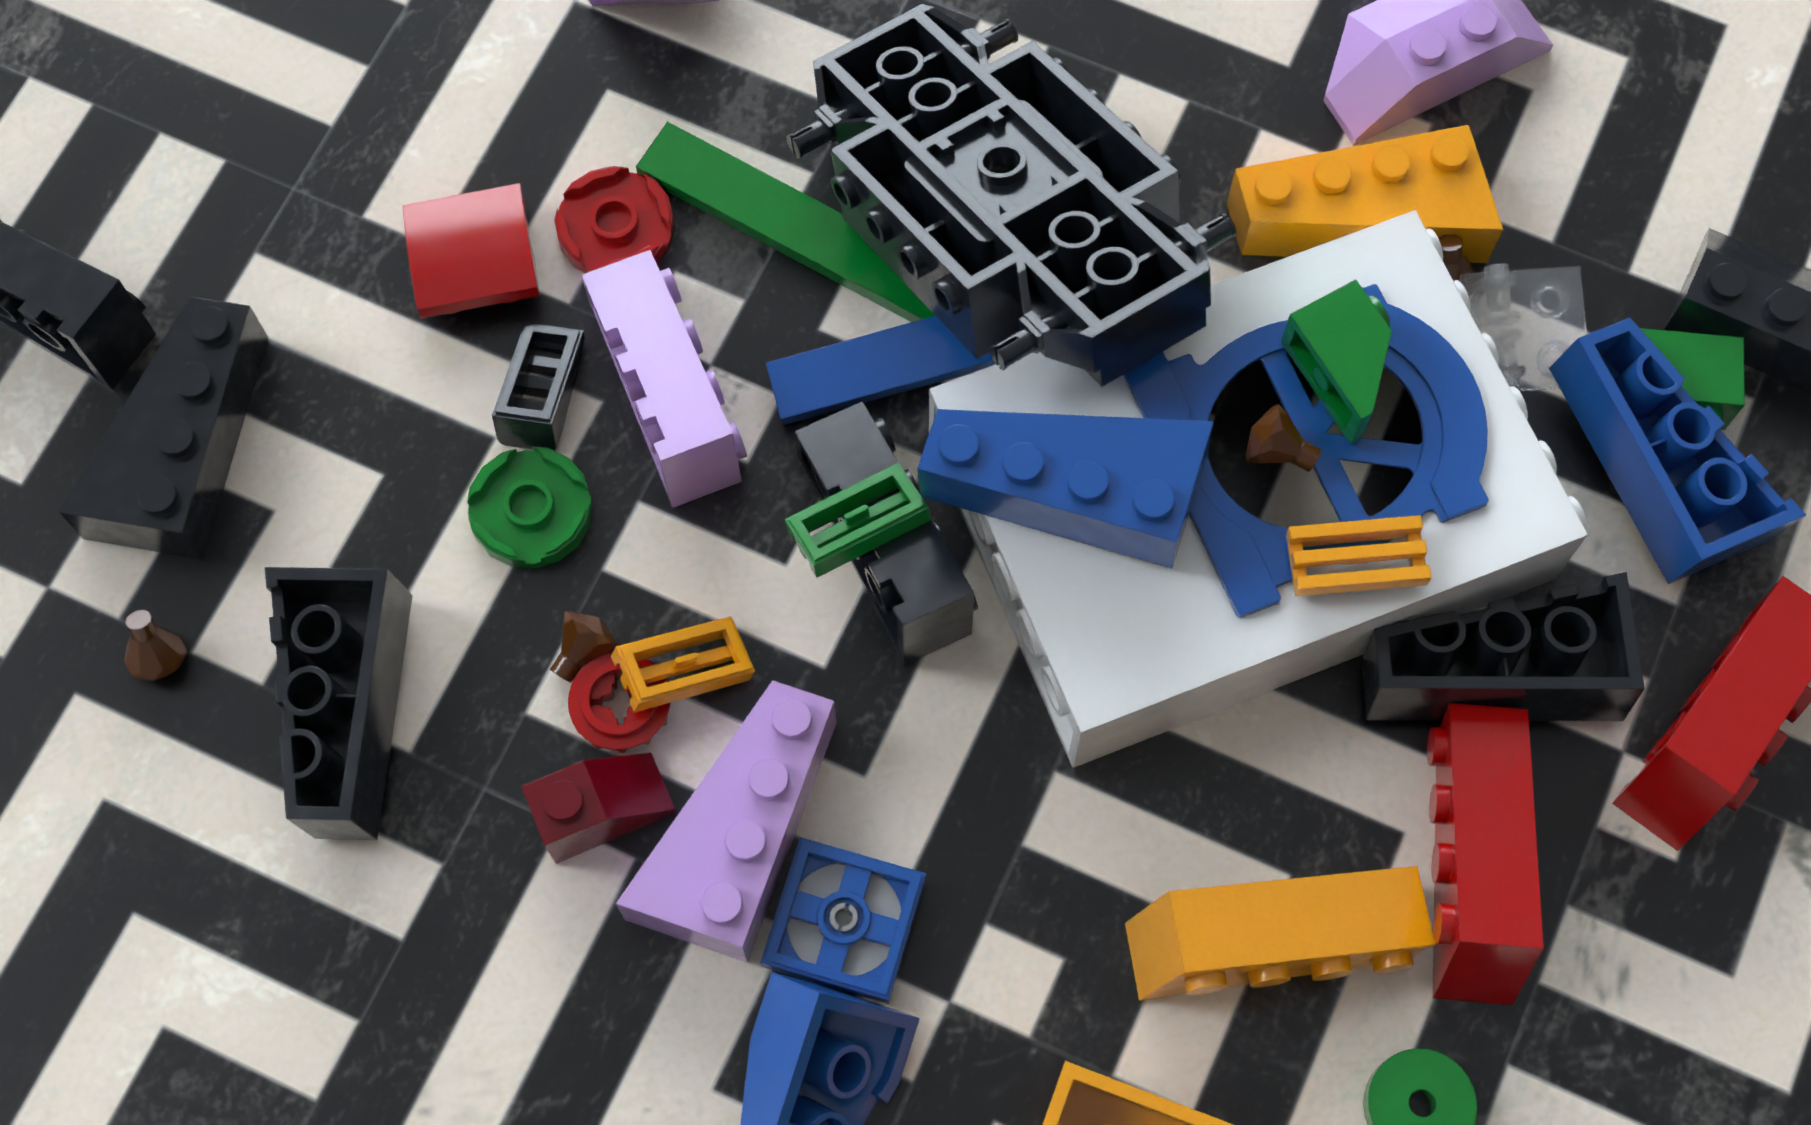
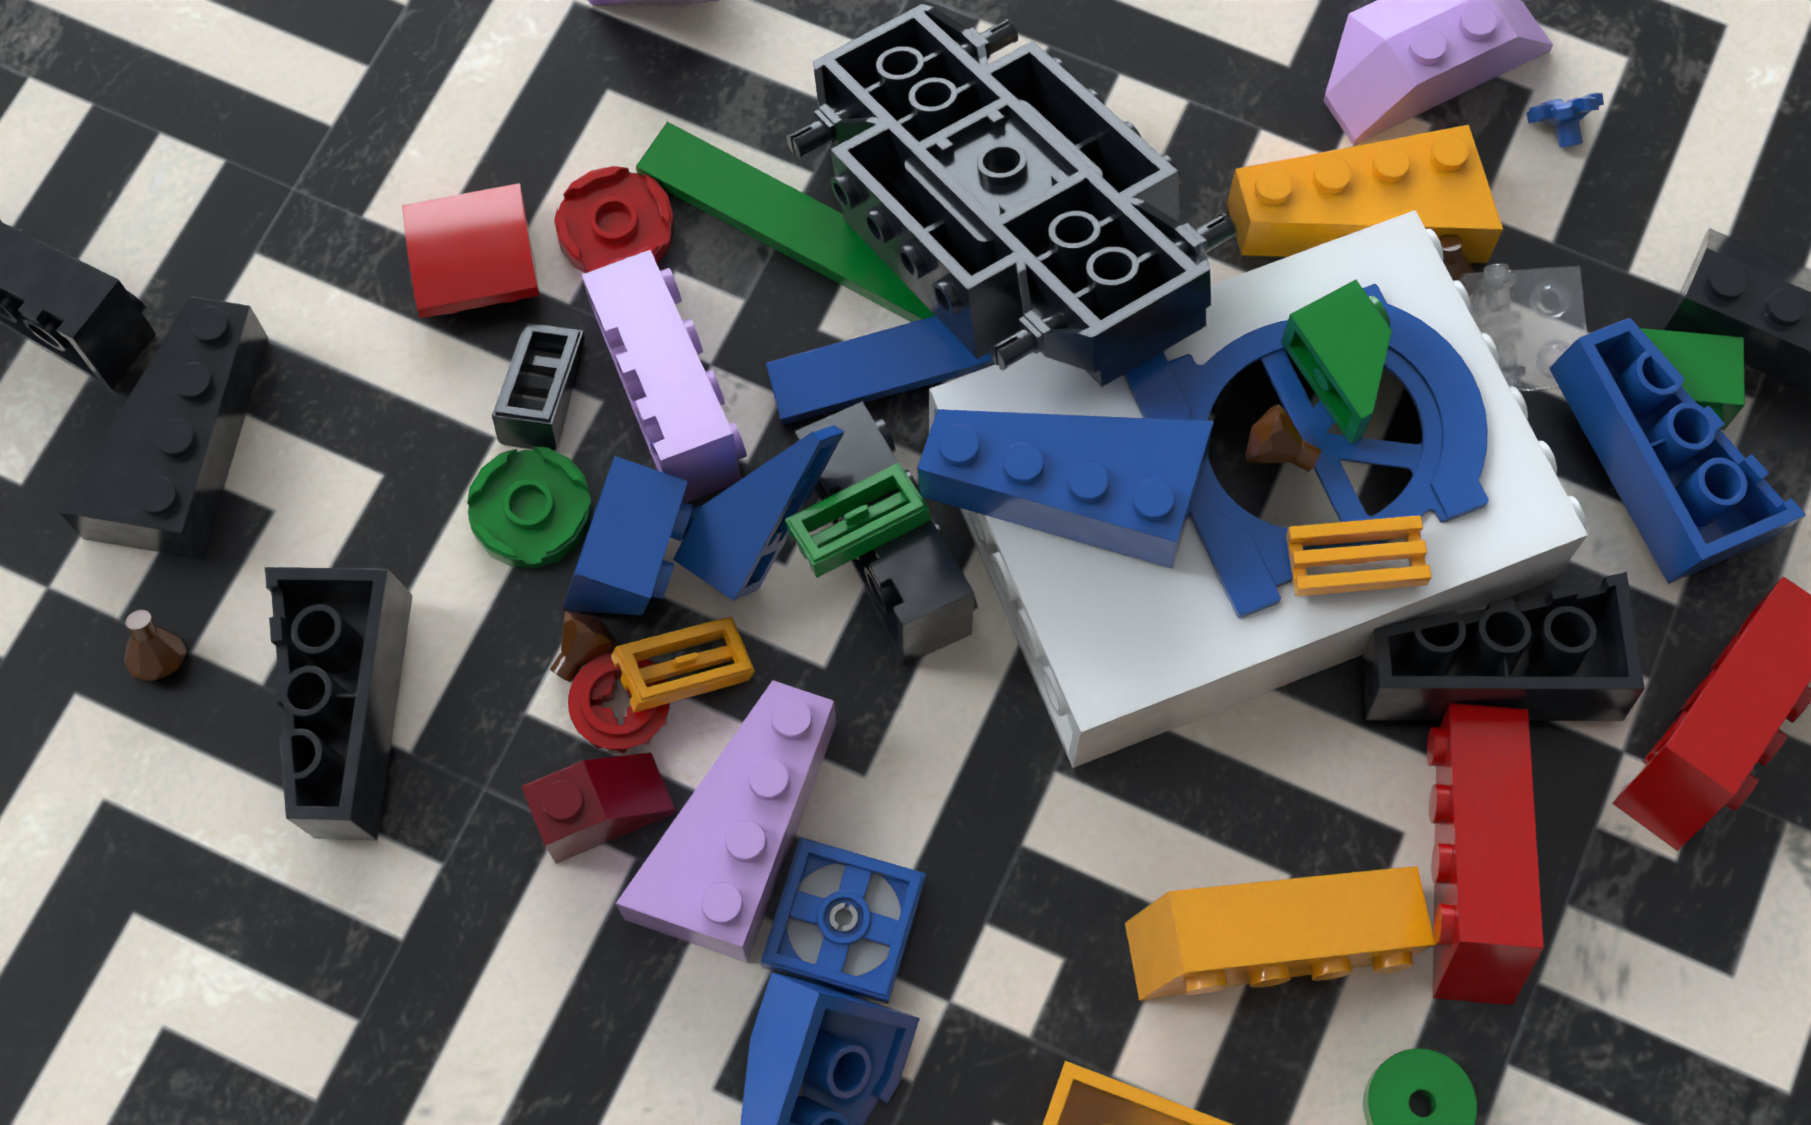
none -> blue slope [563,456,693,615]
none -> blue slope [673,425,844,601]
none -> blue plant [1526,92,1604,148]

